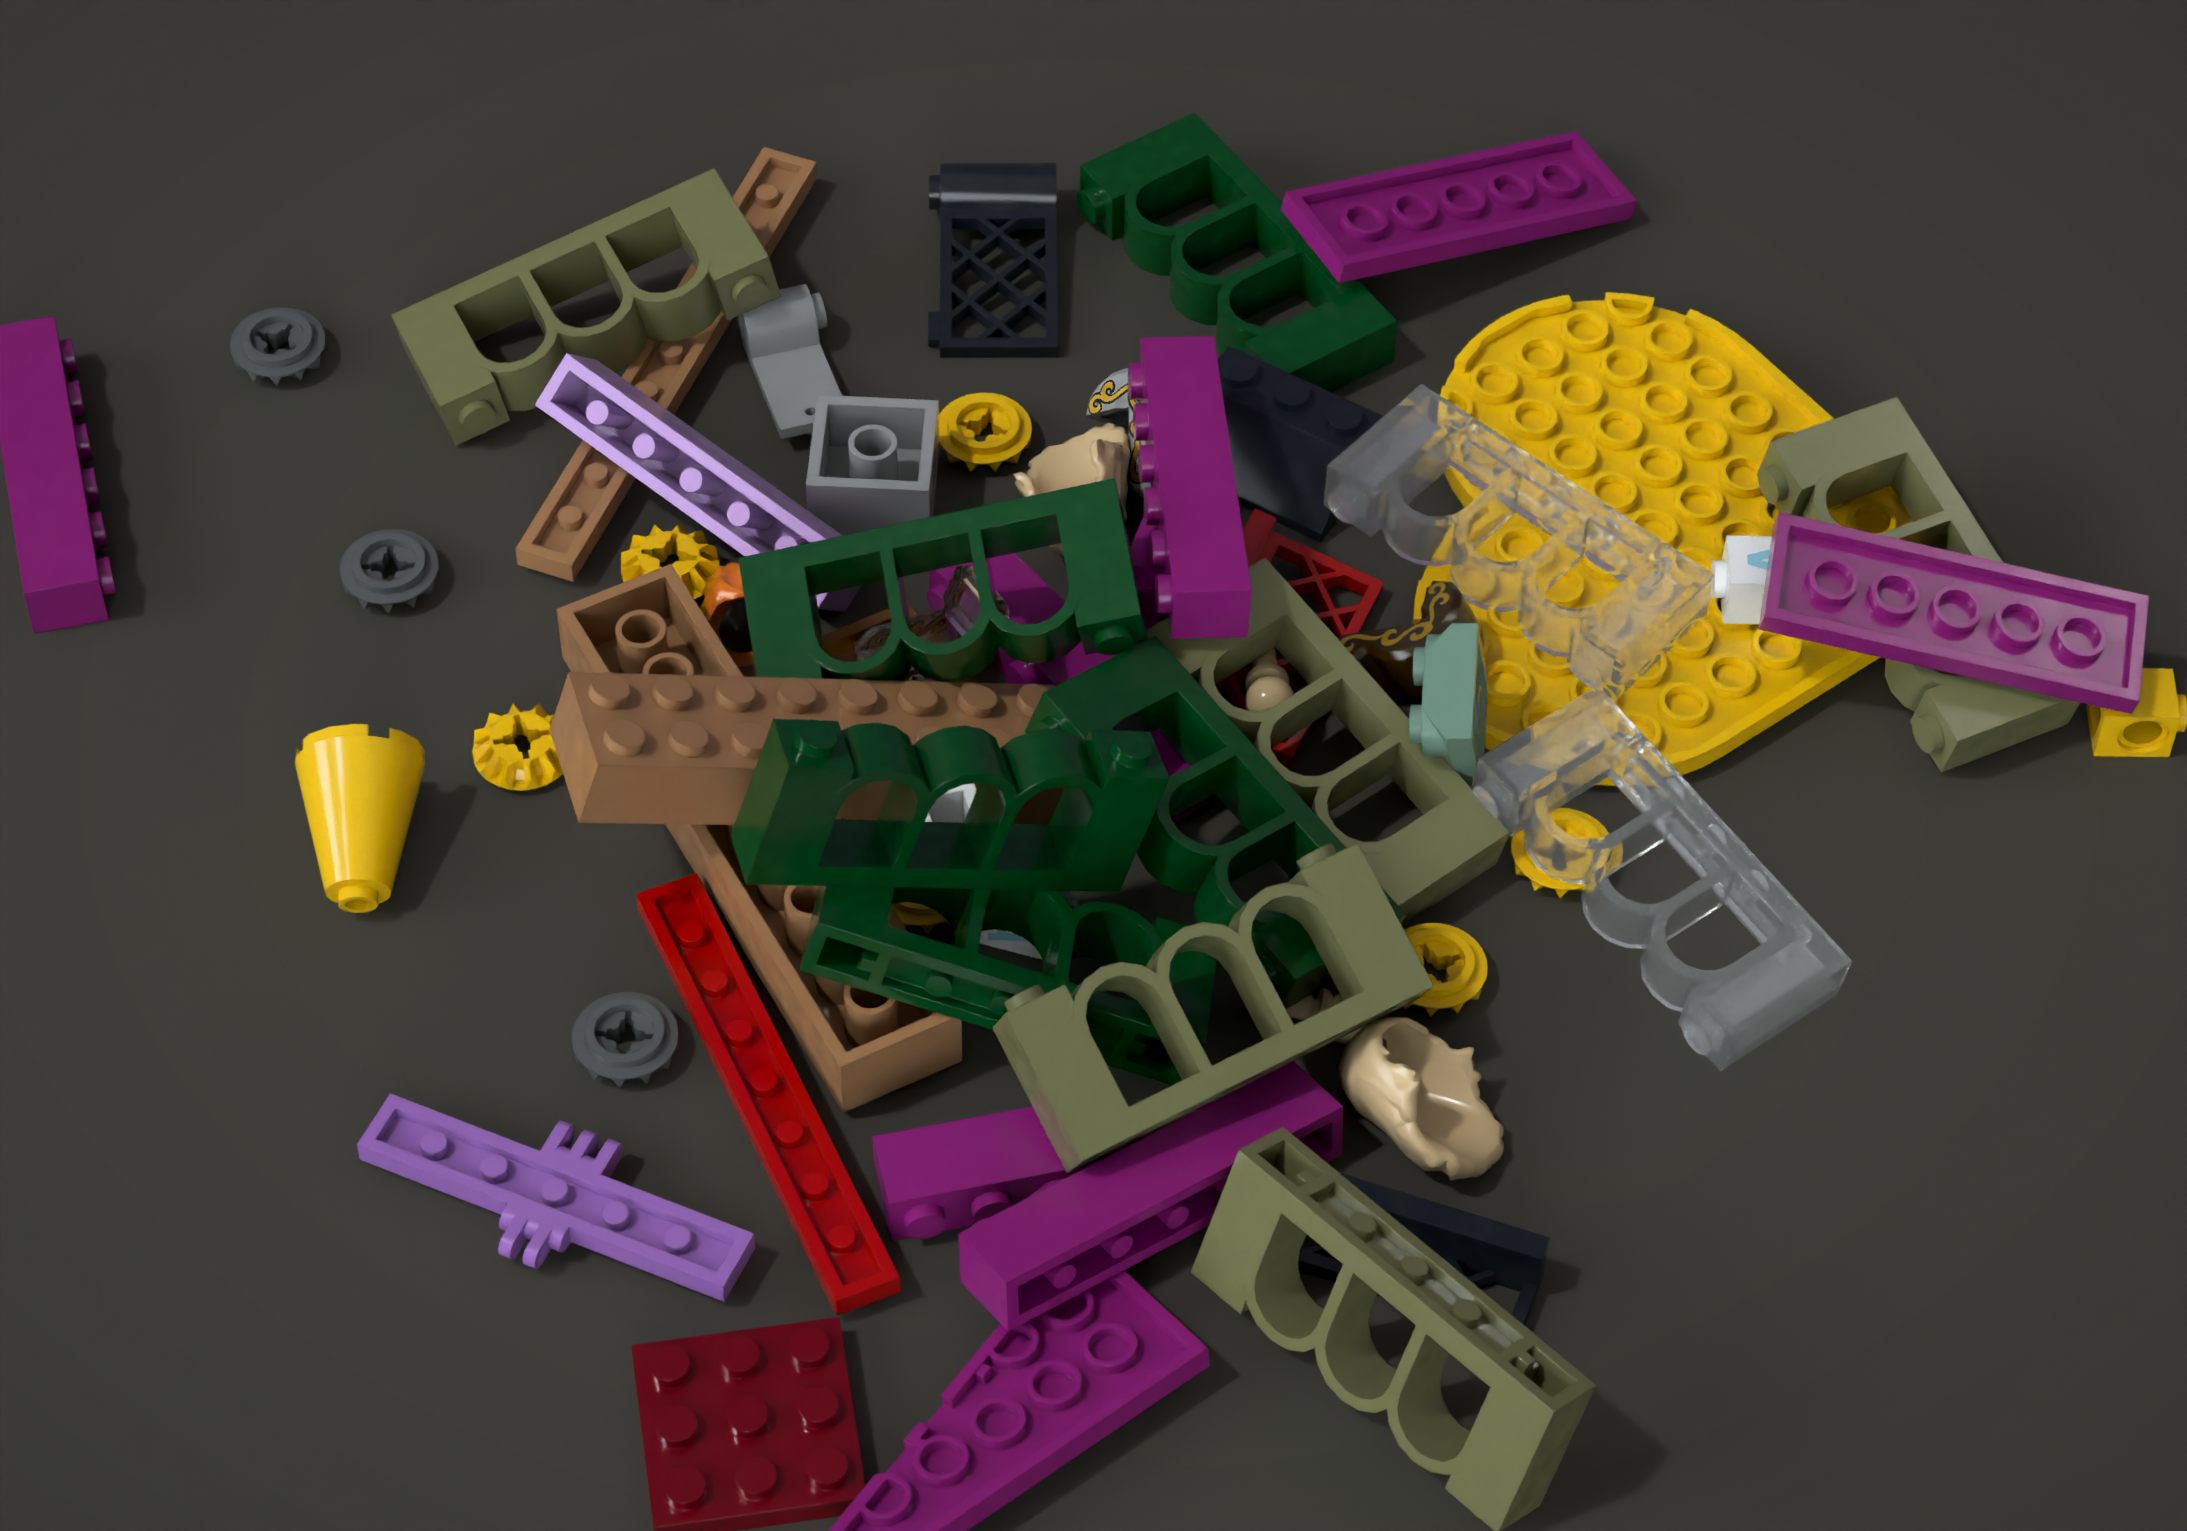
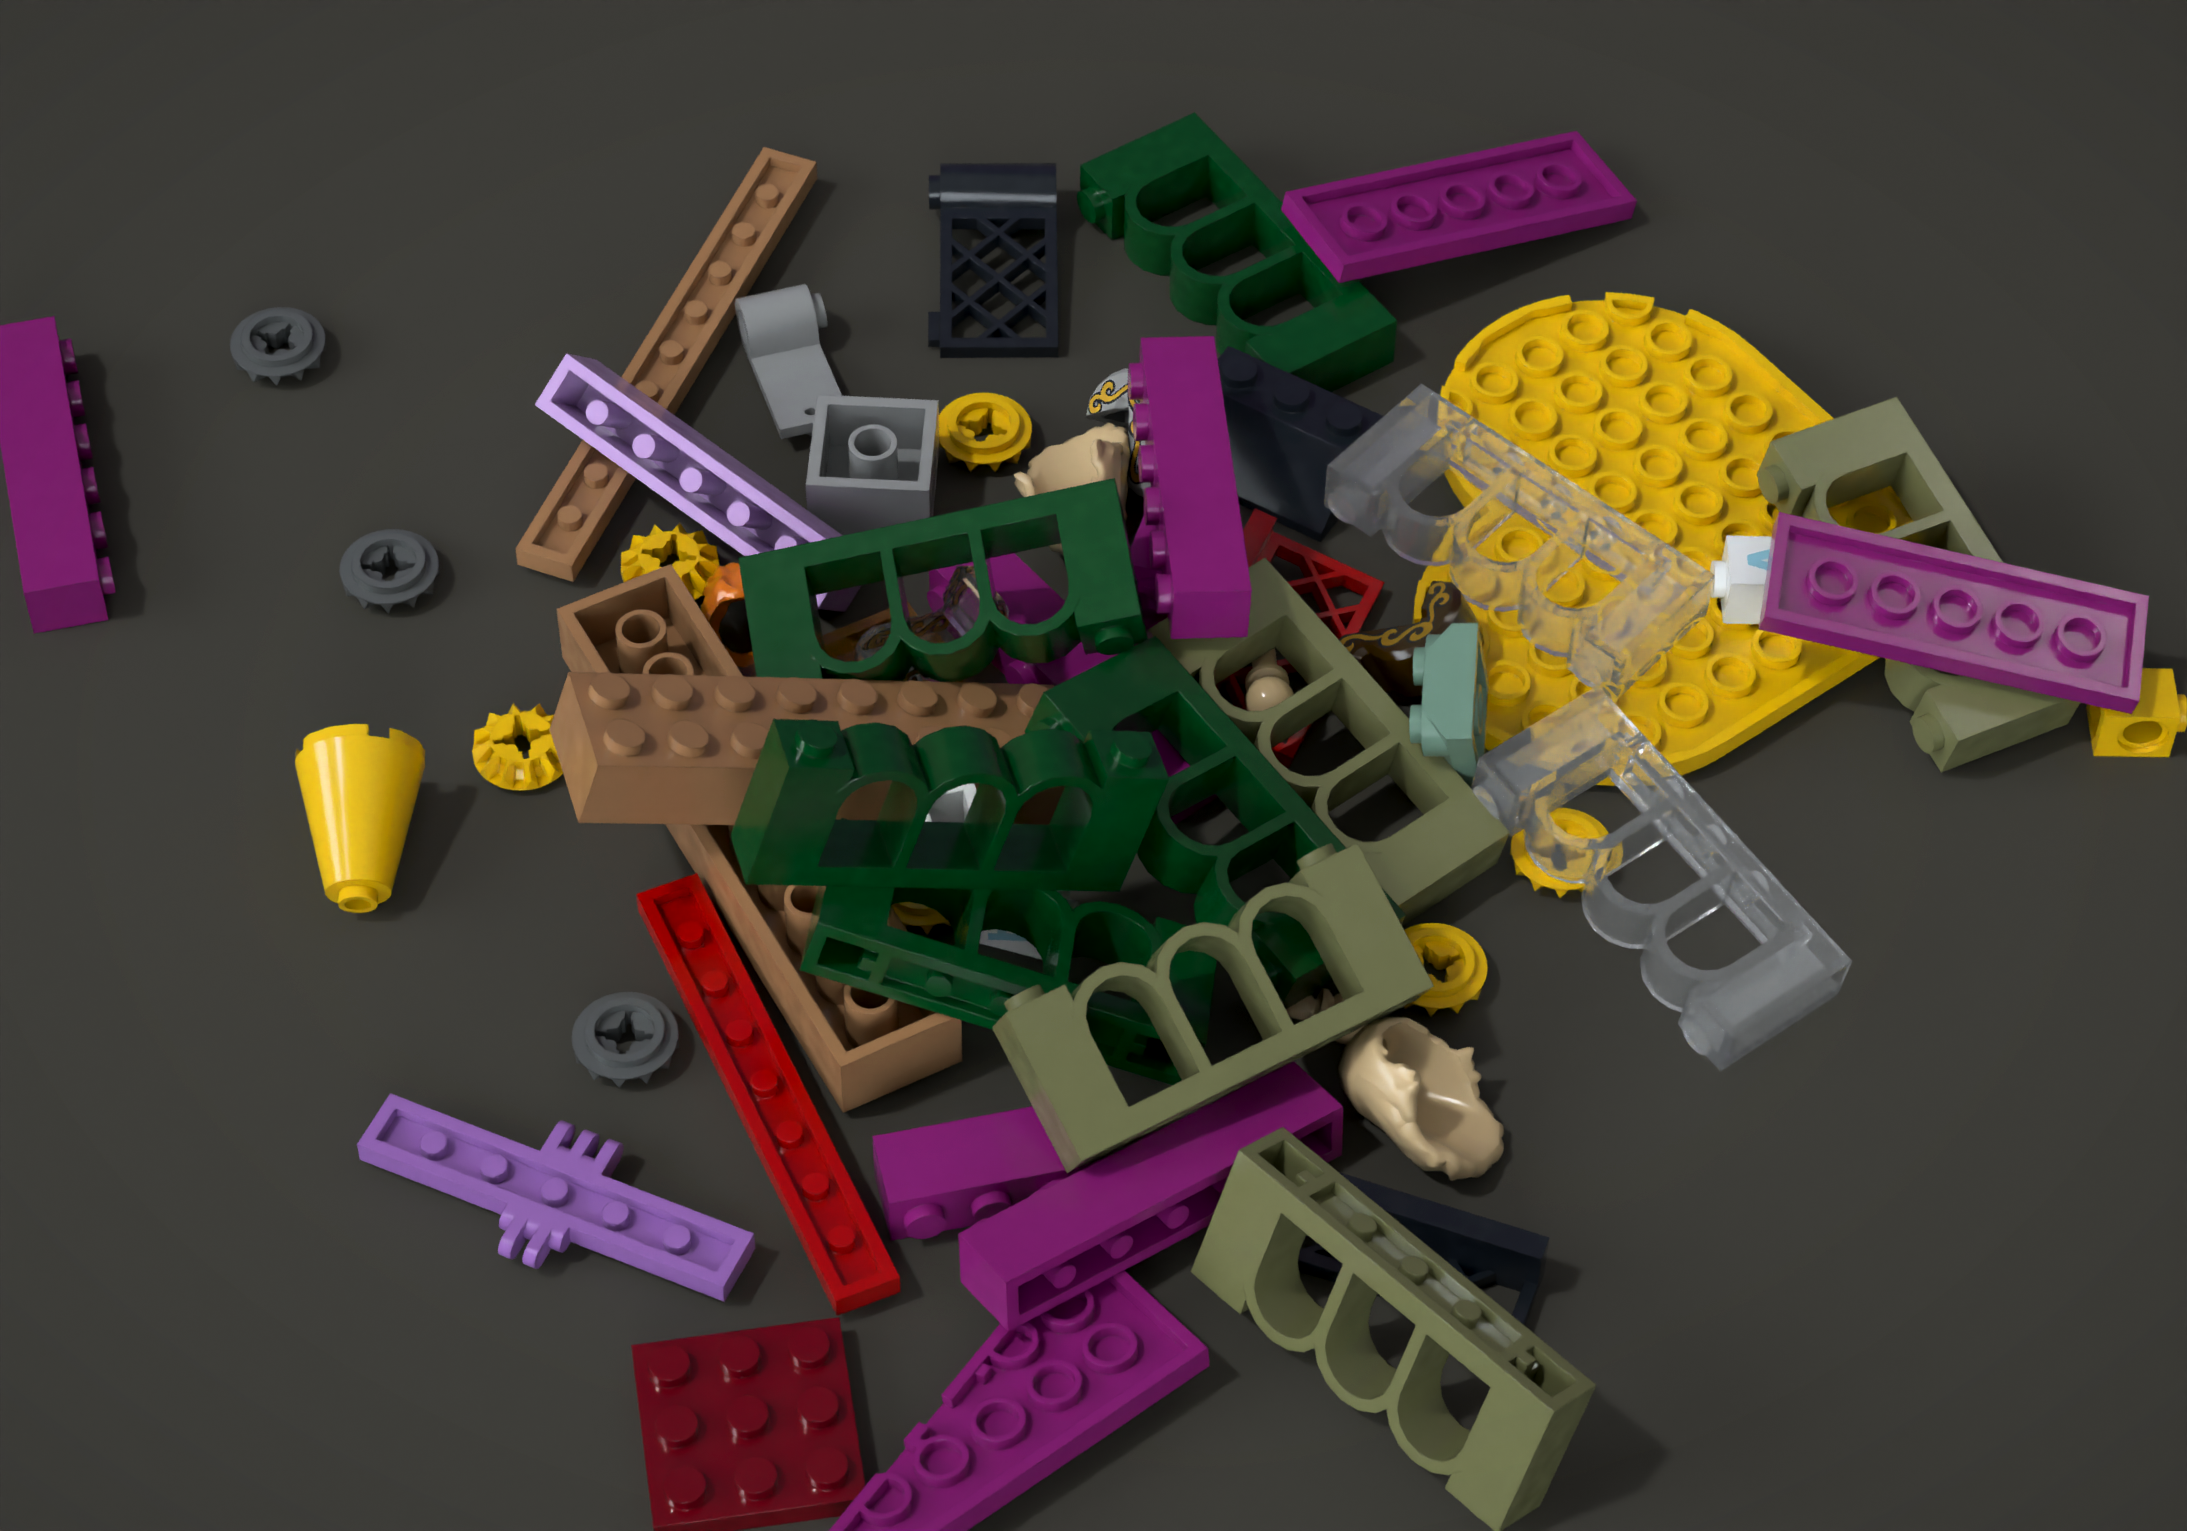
olive fence [391,168,781,445] -> none

